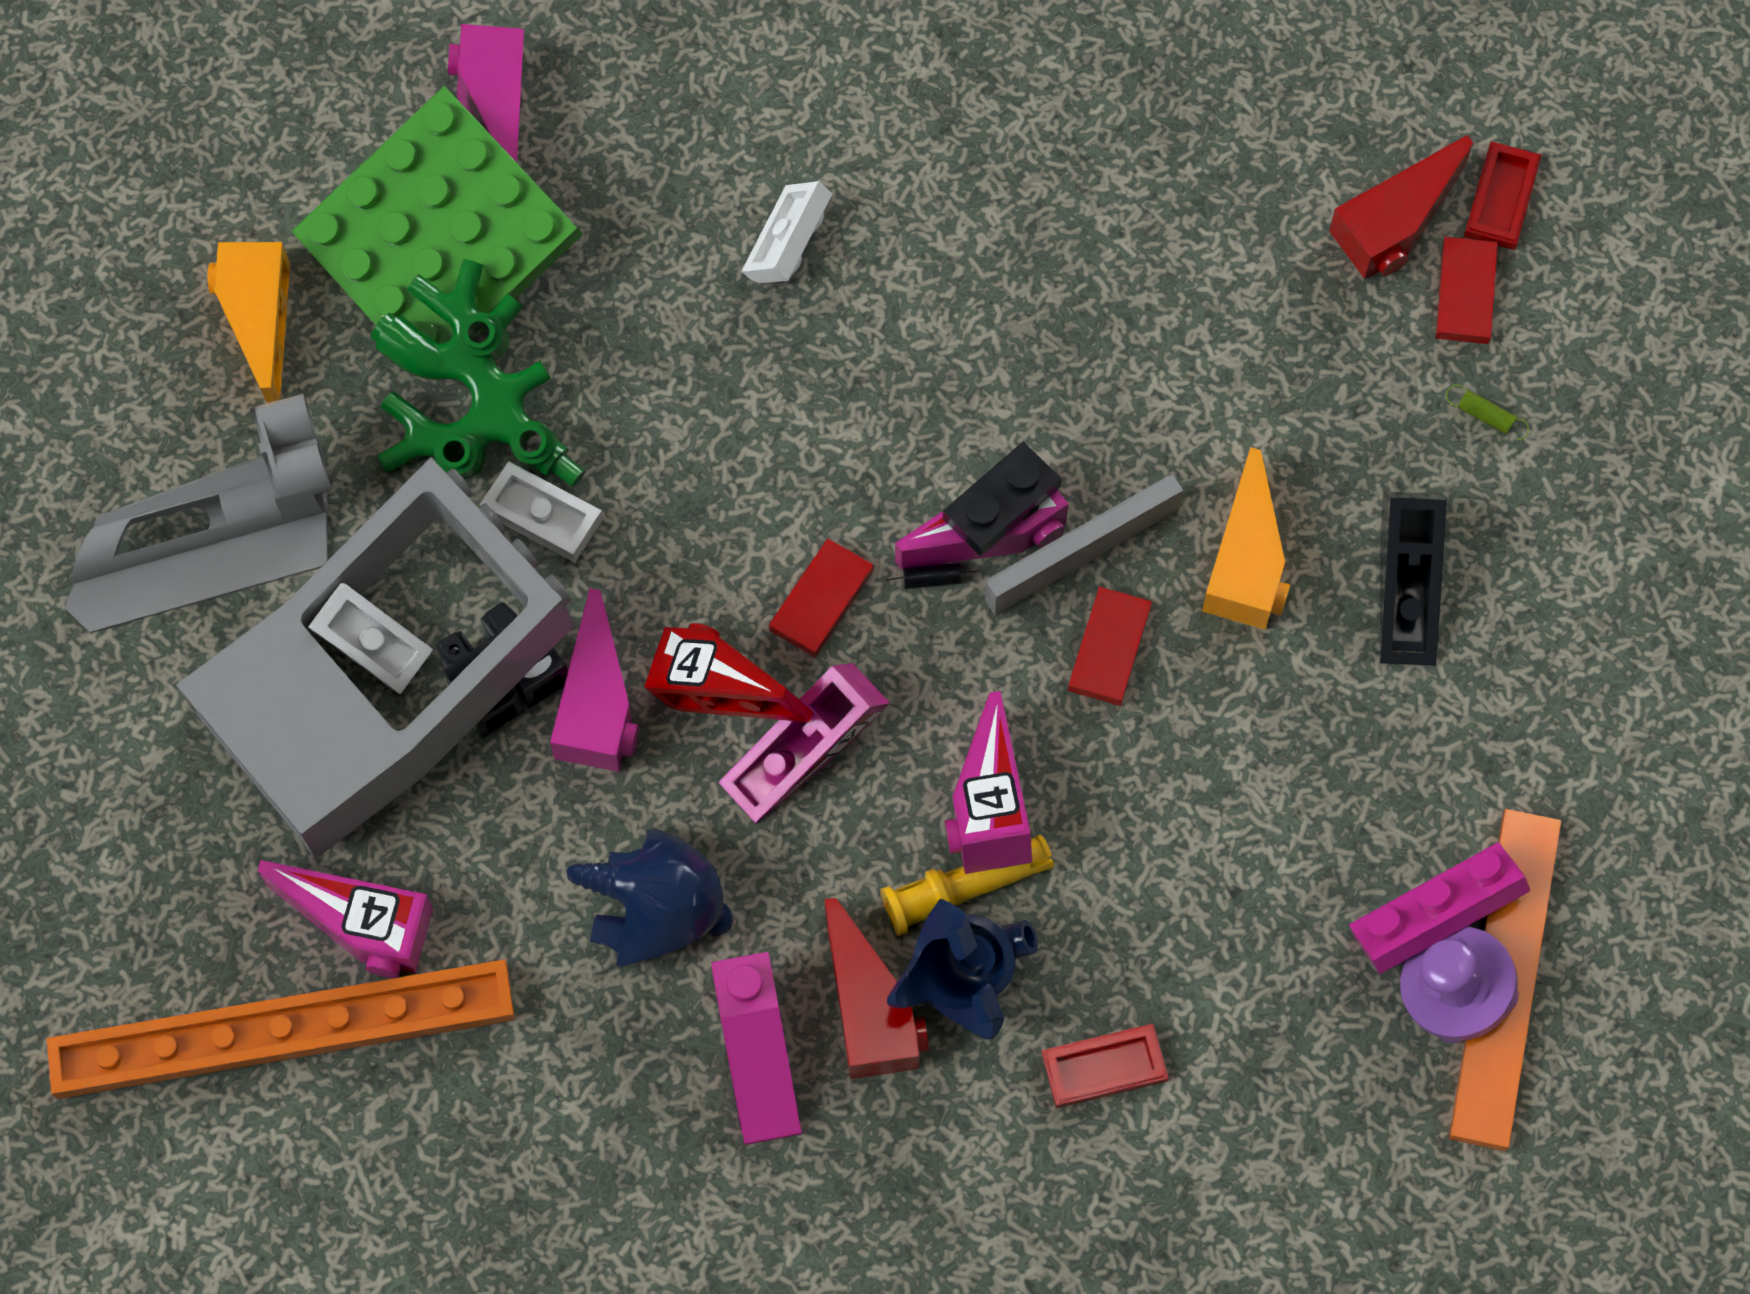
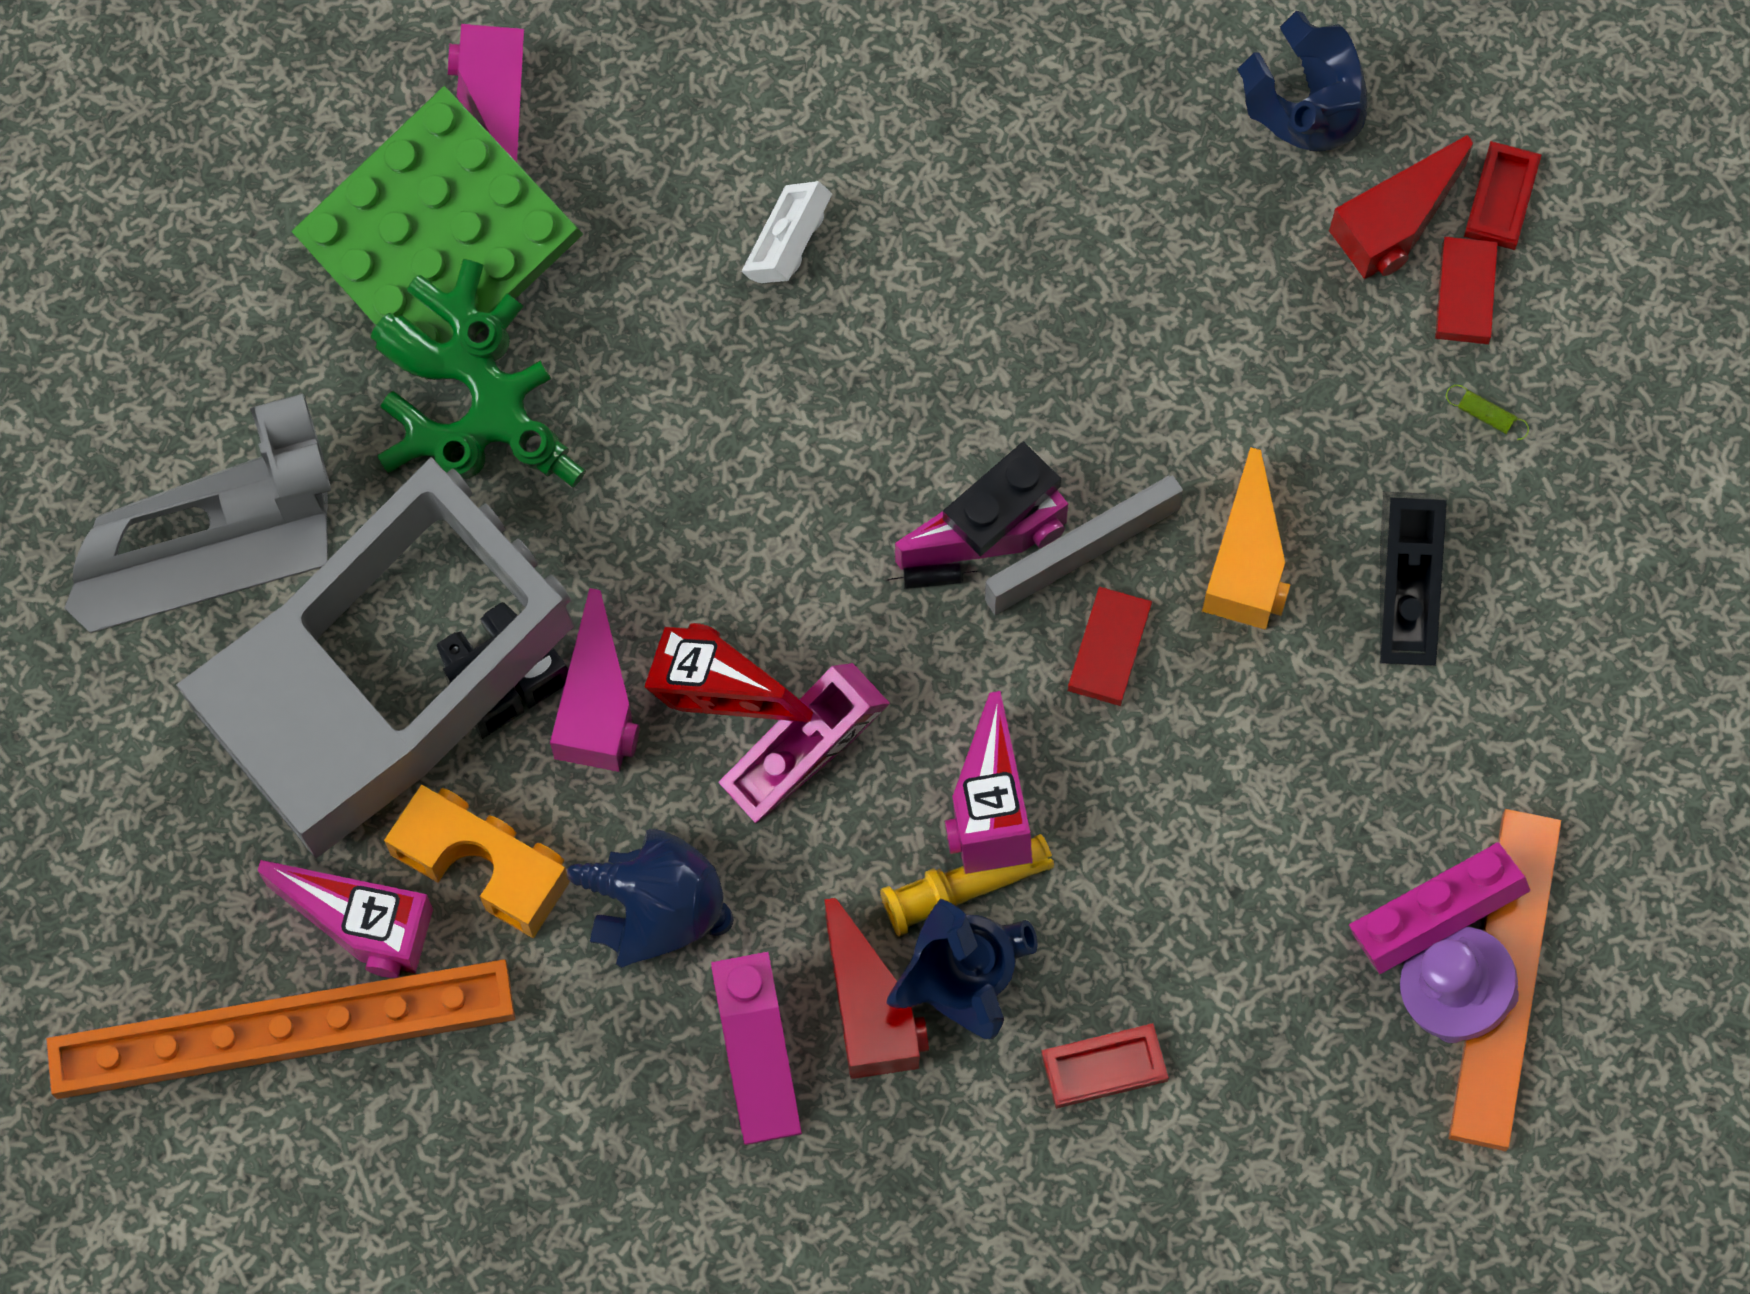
light orange slope [207,242,291,403] -> none
white plate [308,583,433,694] -> none
white plate [480,461,603,563] -> none
red tile [768,538,874,658] -> none
none -> light orange arch [384,784,570,938]
none -> dark blue piece [1237,10,1368,152]

